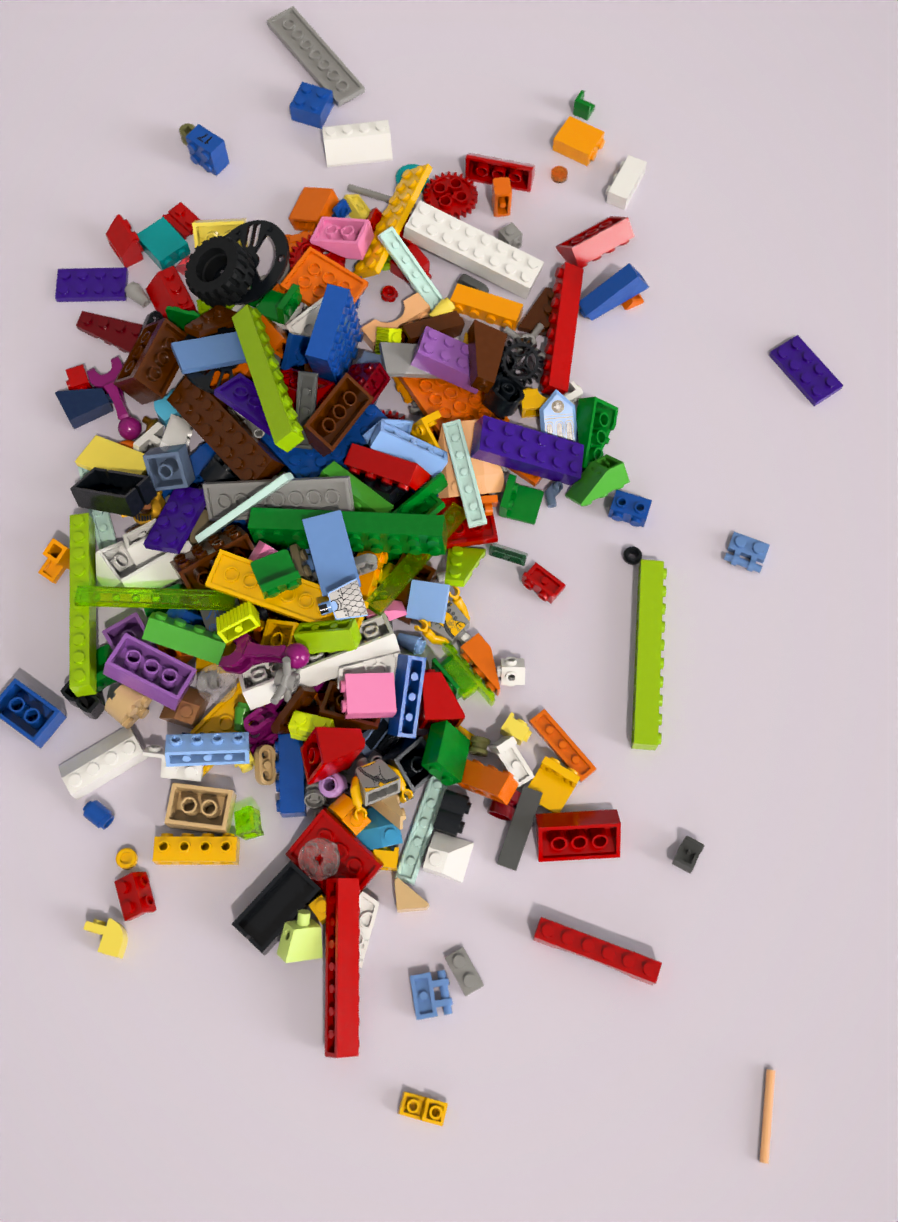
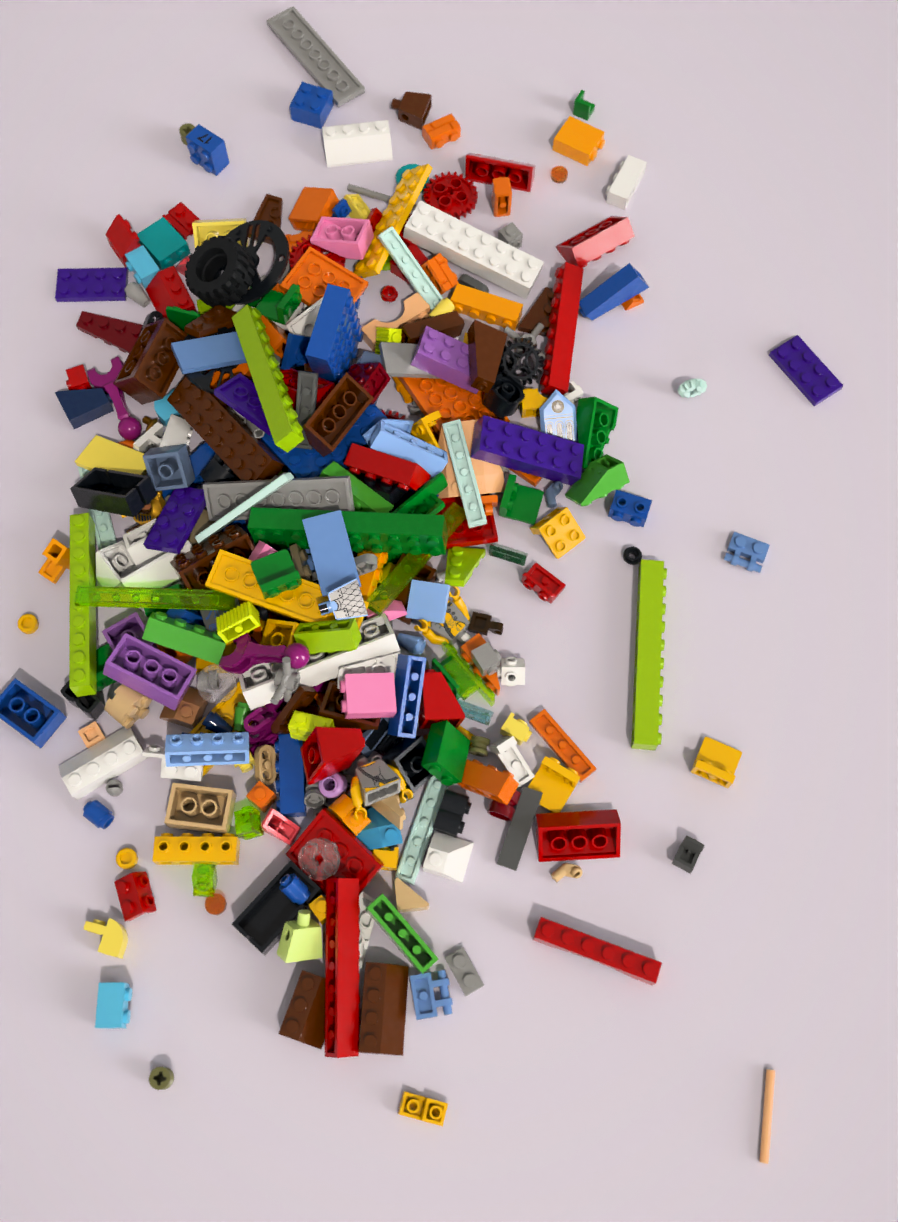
none -> yellow tile [18,614,39,634]
none -> light nougat tile [78,721,106,748]
none -> medium azure brick [95,982,132,1029]
none -> light grey hinge [106,779,123,797]
none -> medium azure brick [125,245,160,289]
none -> olive wheel [149,1067,174,1090]
none -> clear neon green brick [192,864,218,897]
none -> dark blue cone [202,711,233,733]
none -> clear orange tile [205,893,227,915]
none -> orange brick [246,780,277,813]
none -> reddish brown wing [248,194,283,246]
none -> coral slope [260,808,301,846]
none -> blue brick [279,873,310,905]
none -> reddish brown slope [279,970,325,1050]
none -> reddish brown slope [359,962,409,1056]
none -> bright green brick [365,893,438,974]
none -> reddish brown torso [391,92,432,130]
none -> orange brick [421,253,459,295]
none -> orange brick [422,113,461,150]
none -> clear light blue slope [457,699,493,725]
none -> dark brown plate [468,611,504,636]
none -> light grey brick [471,642,501,676]
none -> yellow bracket [530,507,585,559]
none -> tan arm [551,863,582,882]
none -> light aqua gear [678,379,707,398]
none -> yellow bracket [691,737,742,788]

